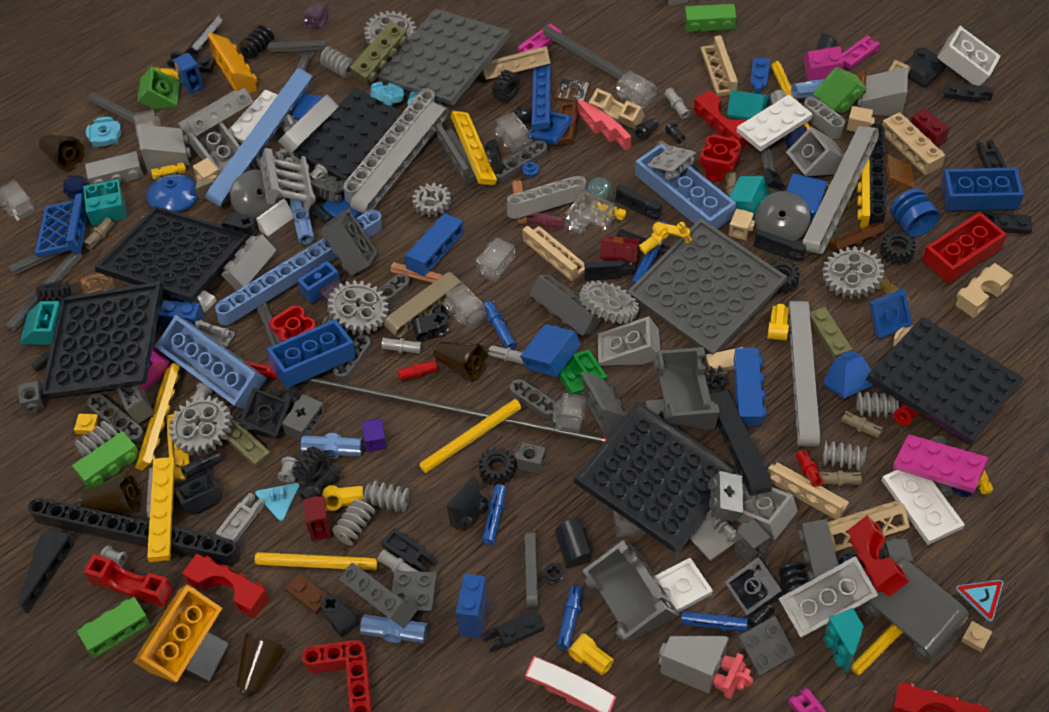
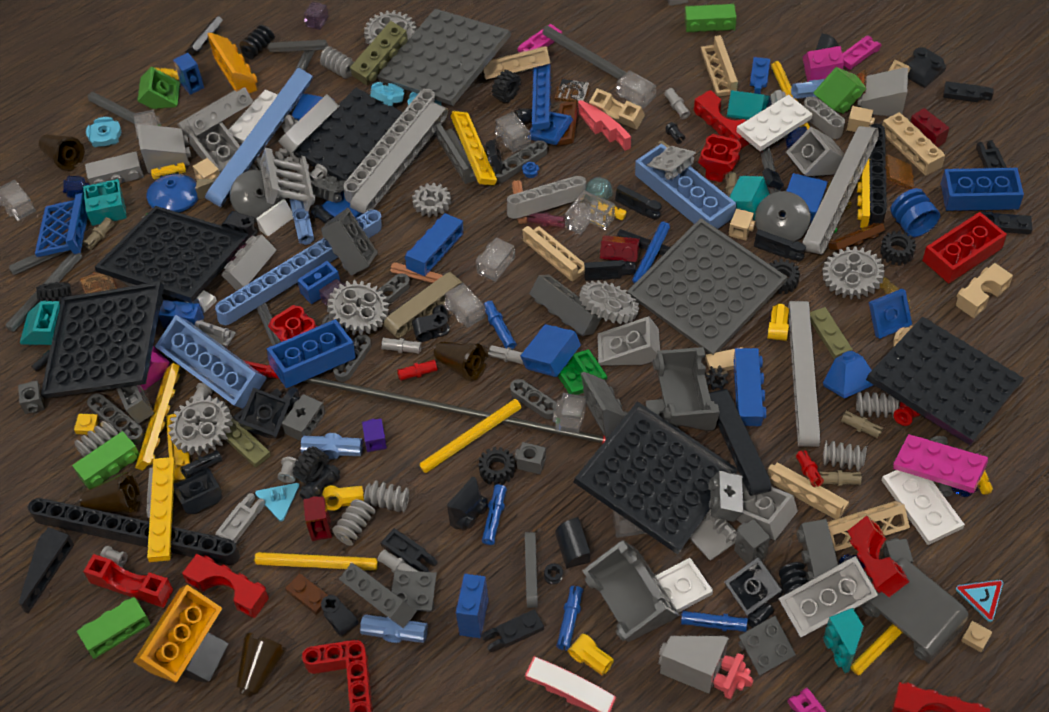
black hinge [167,51,215,73] -> none
black cone [635,118,659,140] -> none
yellow pin [638,222,692,255] -> none
white brick [937,26,1000,86] -> none

